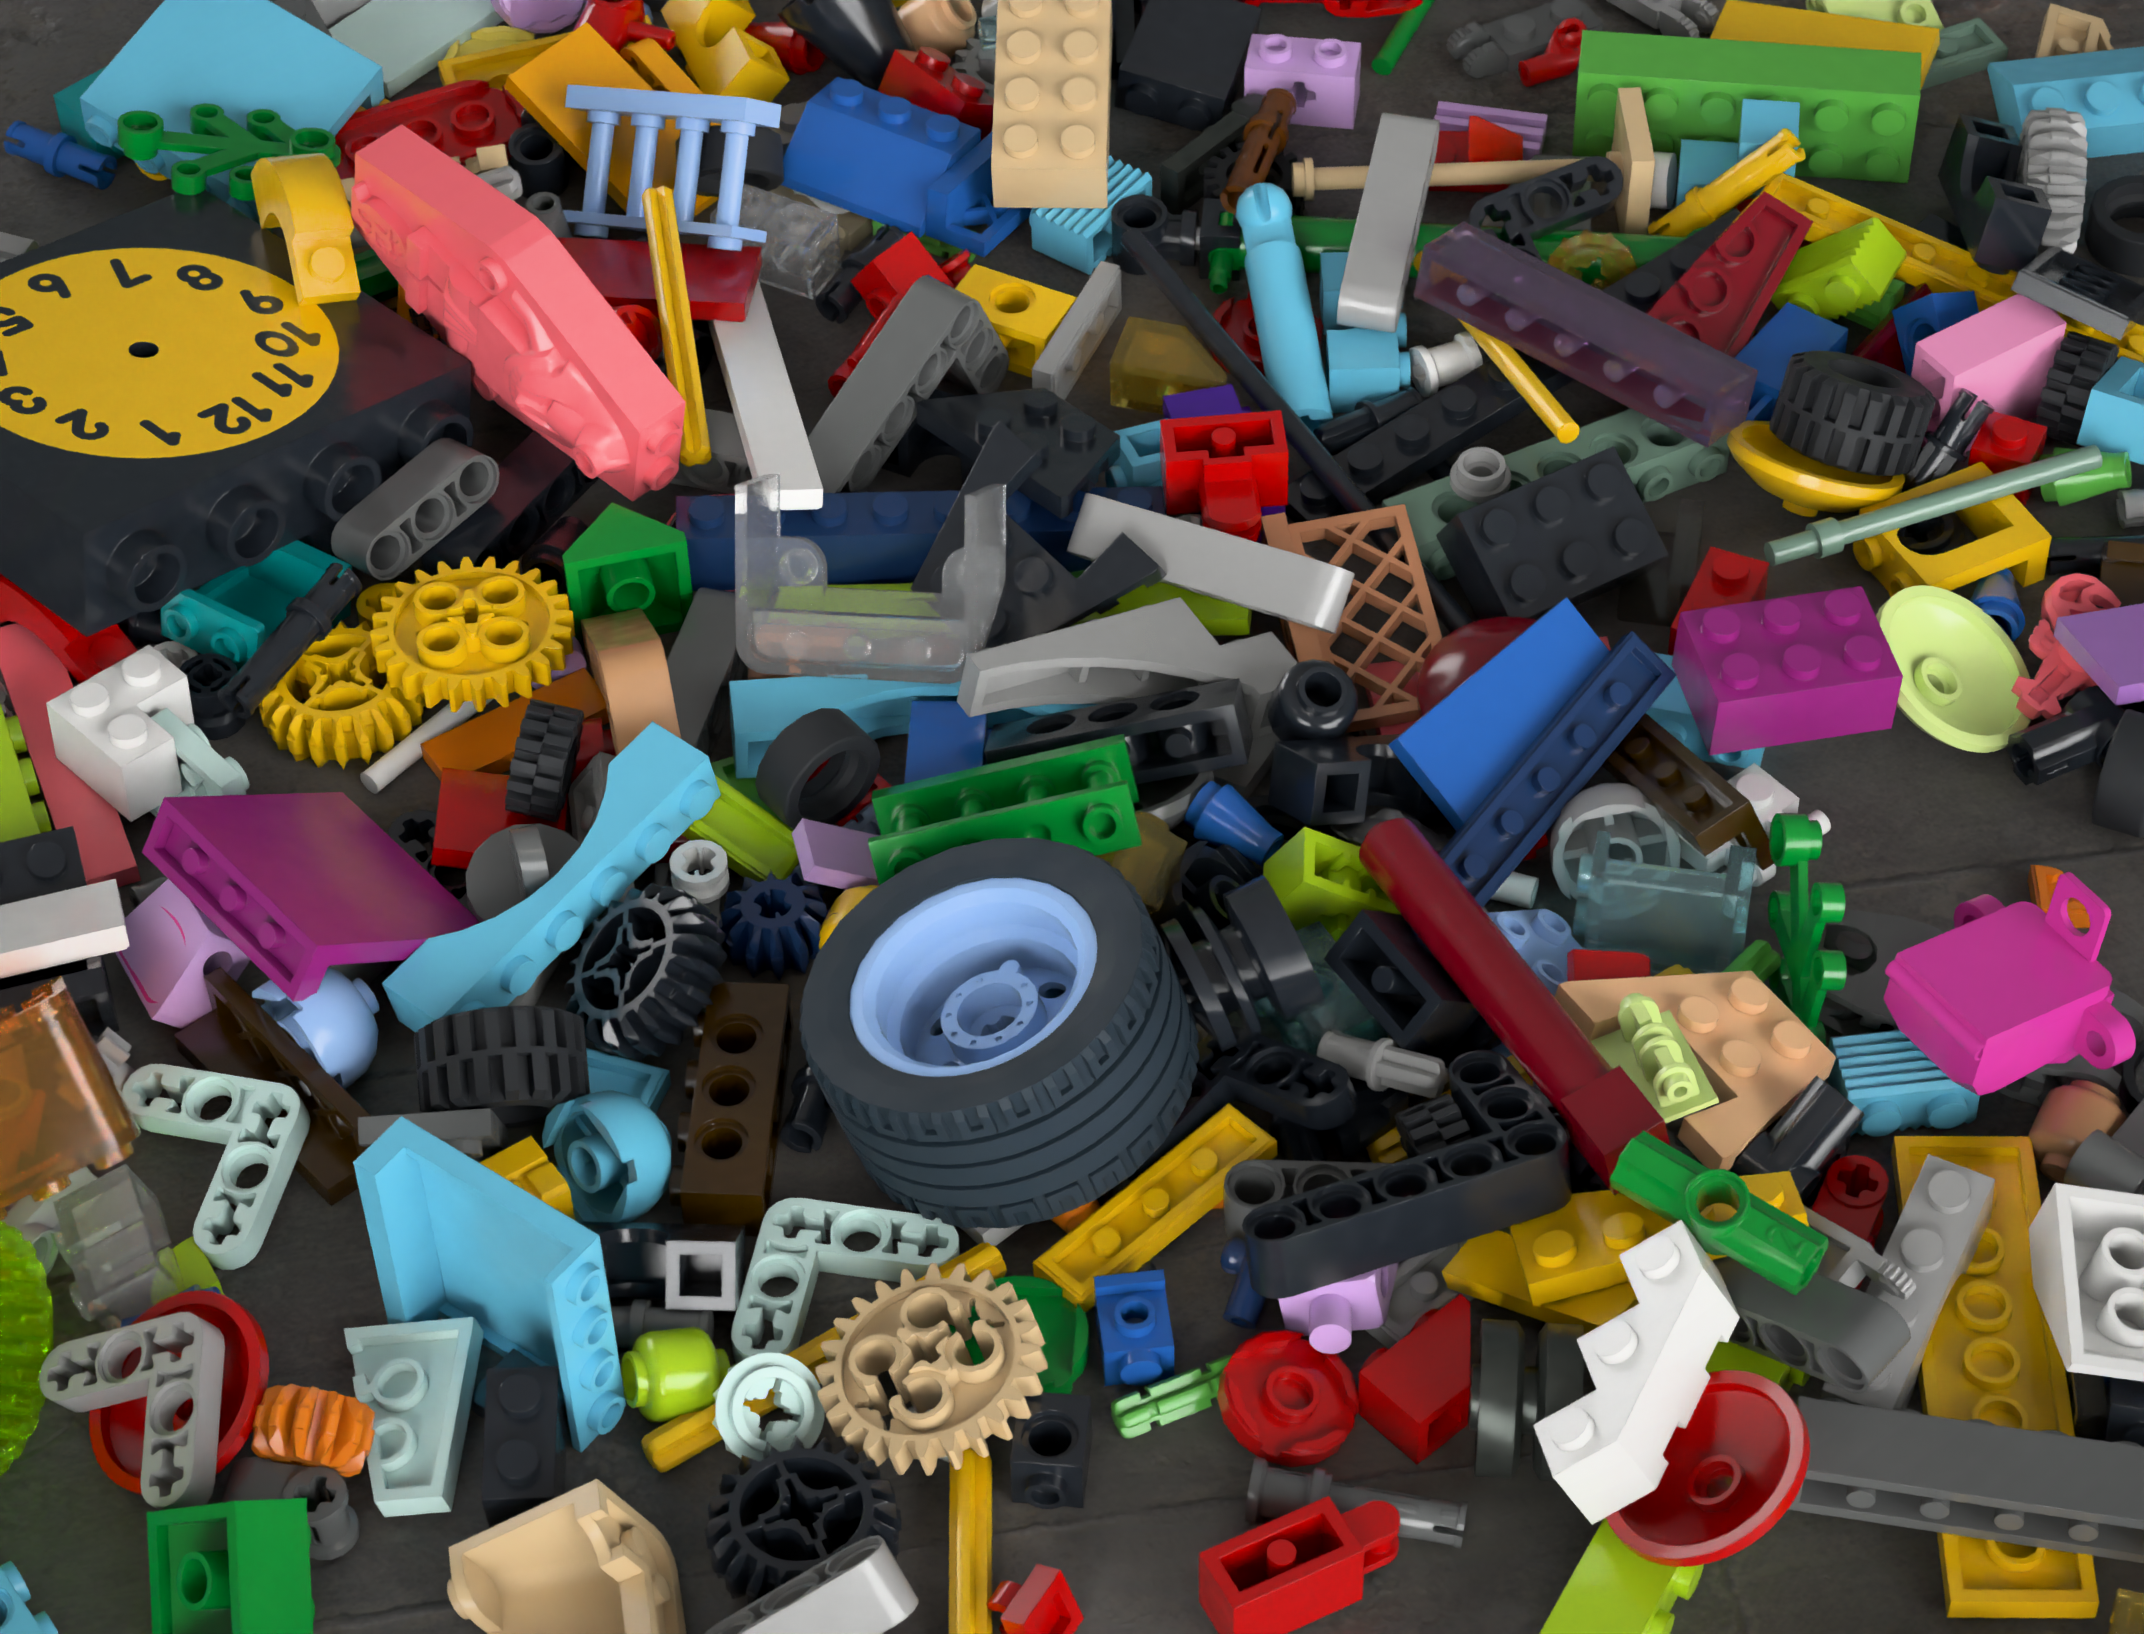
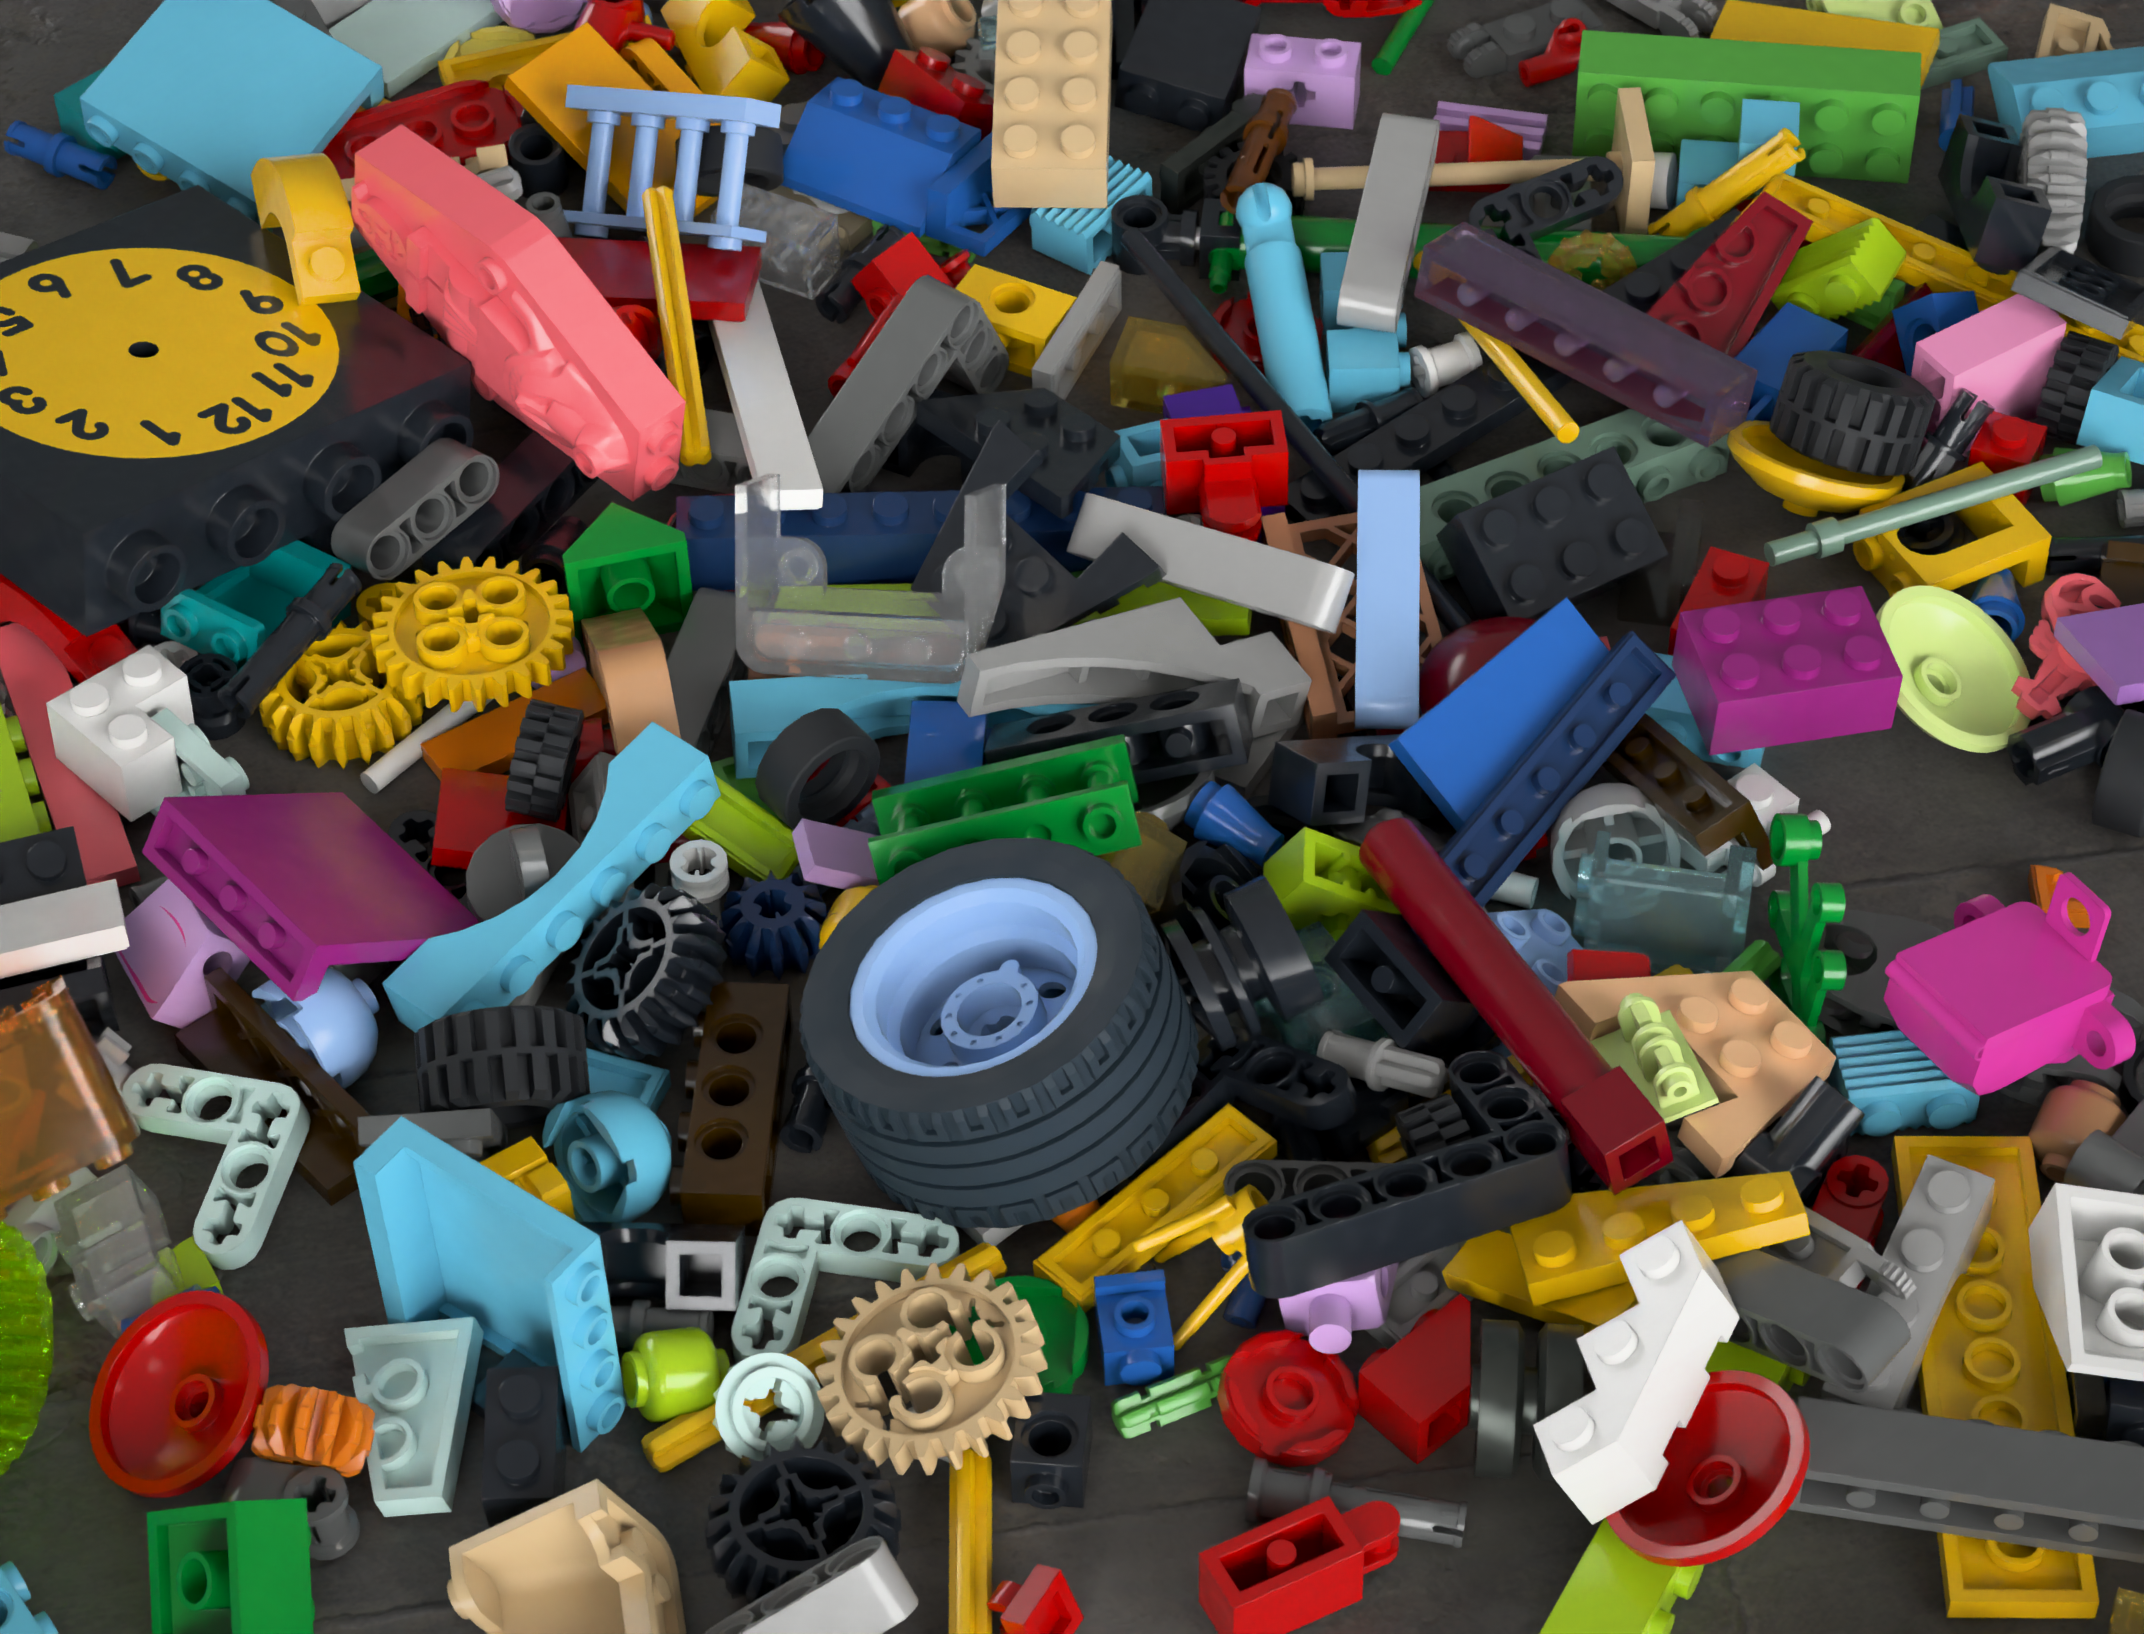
light grey beam [39,1312,225,1510] -> none
green plant [117,103,341,201] -> none
black head [1268,659,1358,741] -> none
light grey plate [1450,447,1511,503] -> none
green piece [1610,1130,1829,1296] -> none
none -> yellow plant [1132,1184,1269,1351]
none -> light blue beam [1355,470,1420,729]
none -> blue piece [1938,79,1975,152]

